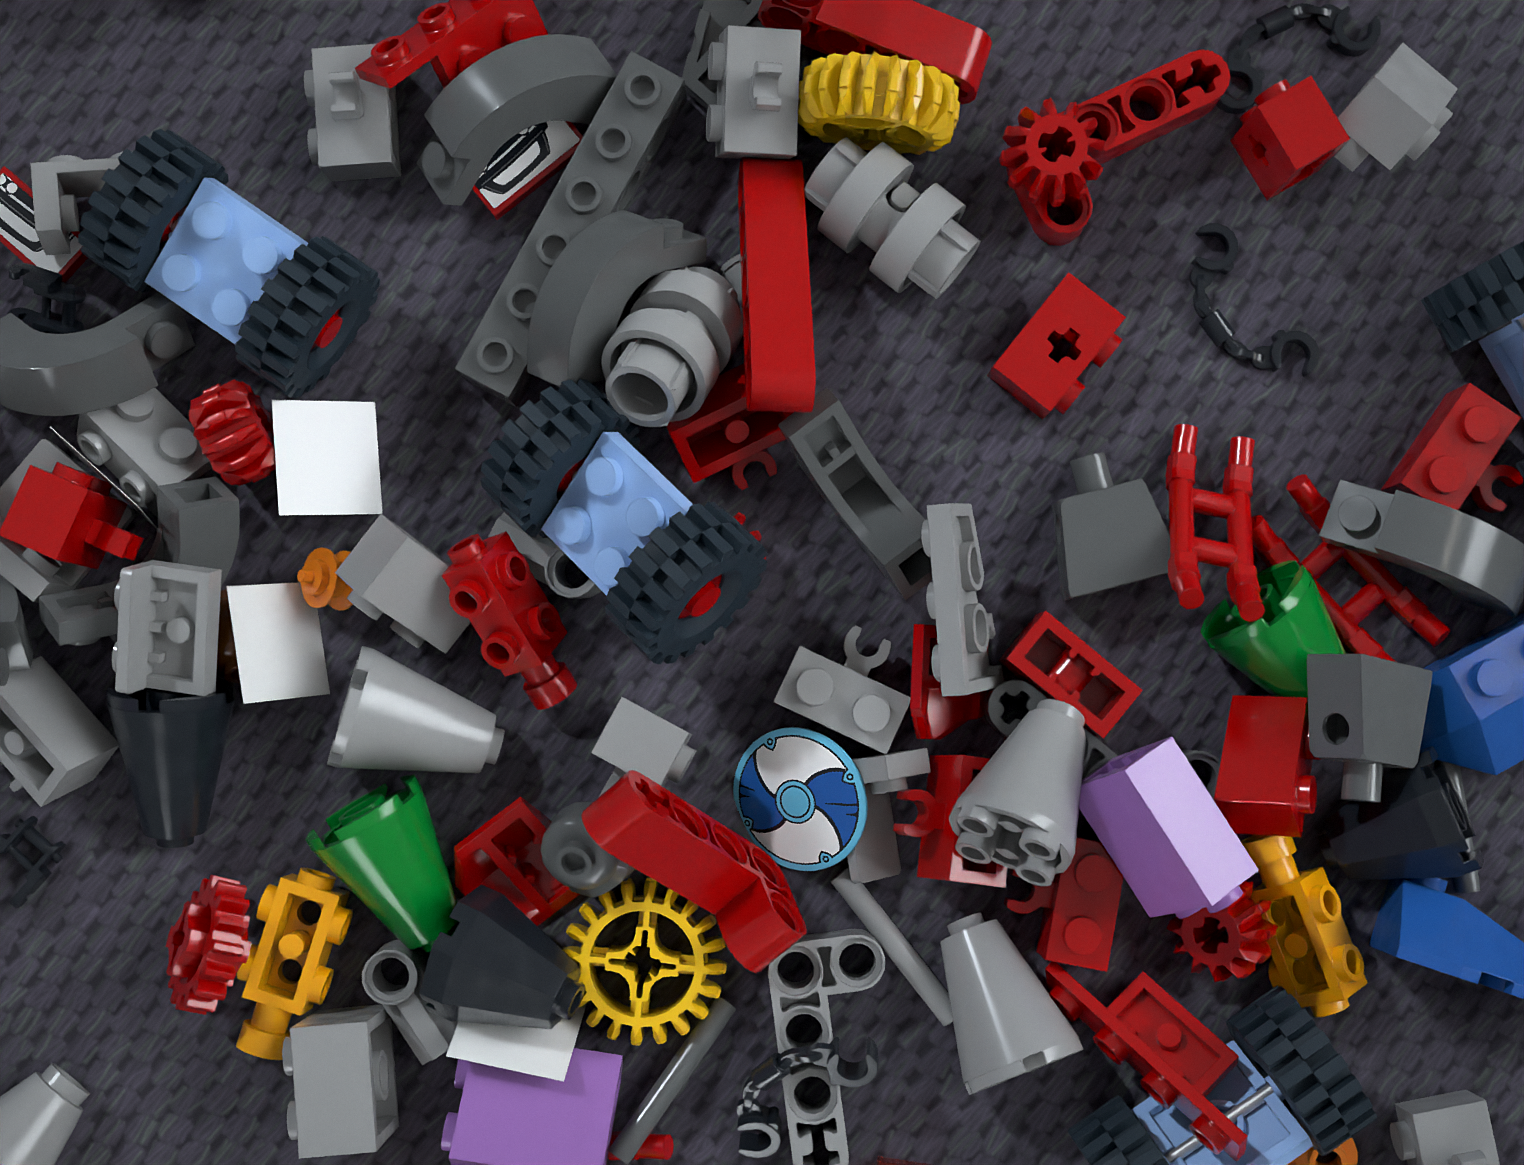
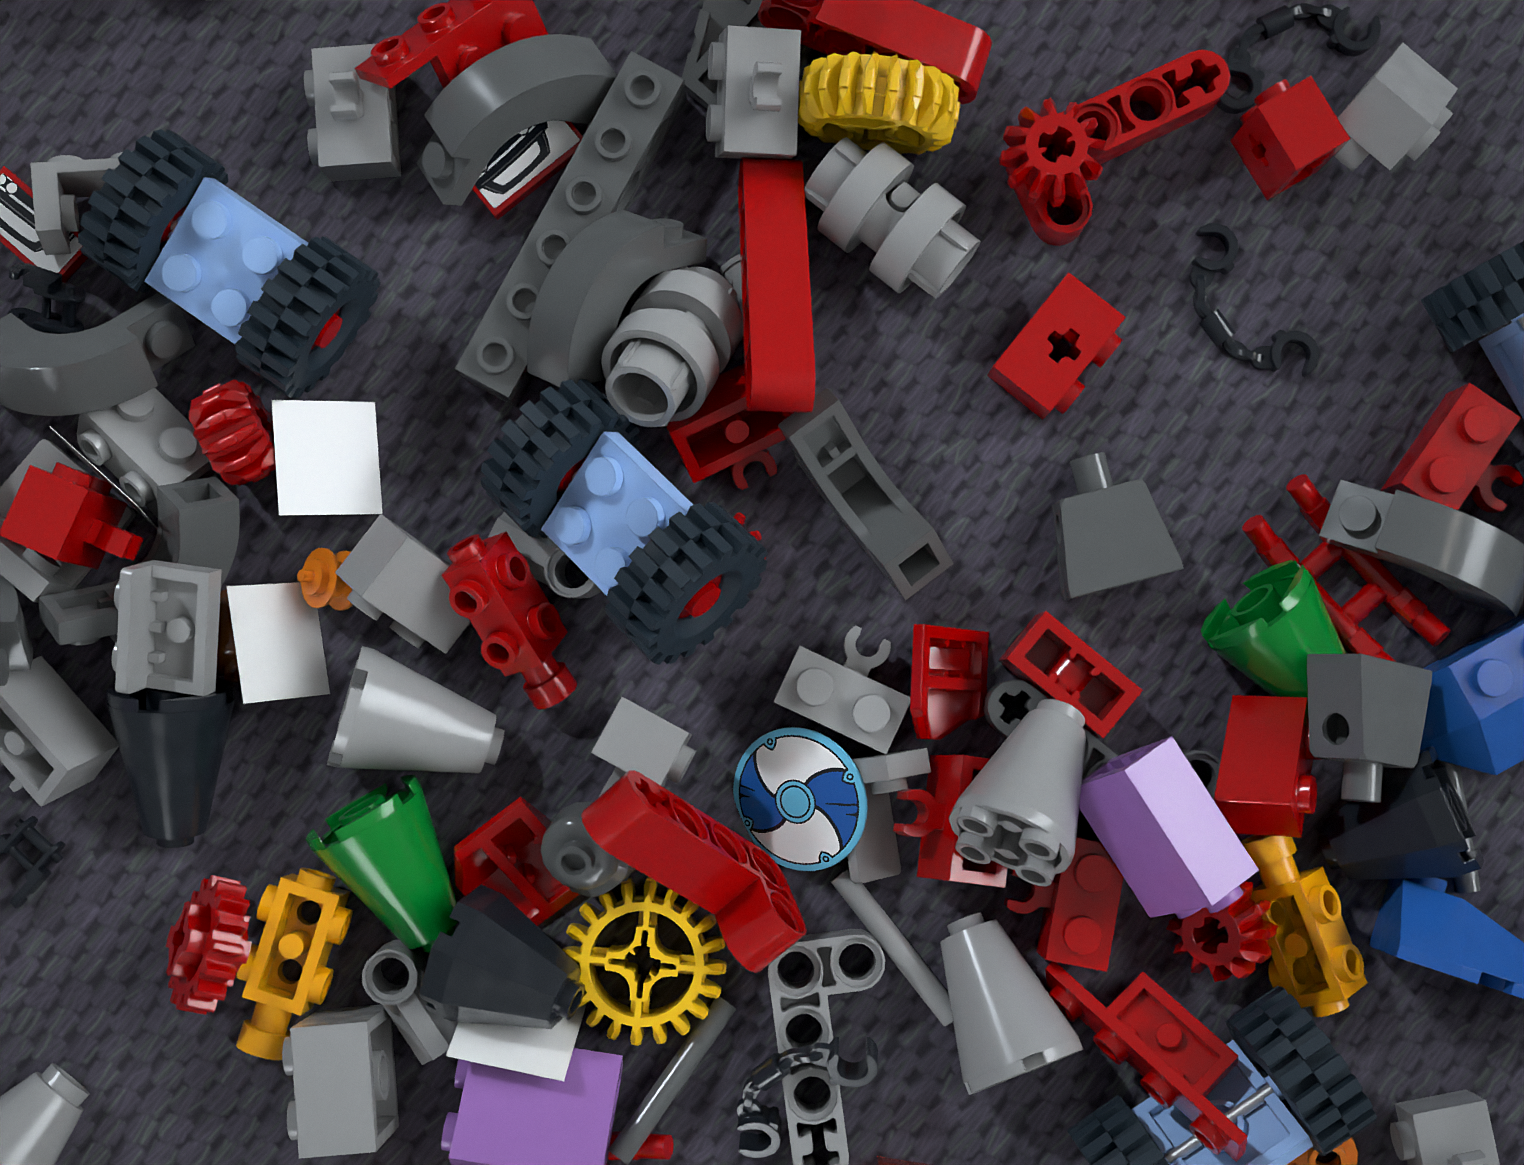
light grey wing [921,503,1005,696] -> none
red piece [1166,424,1265,622] -> none

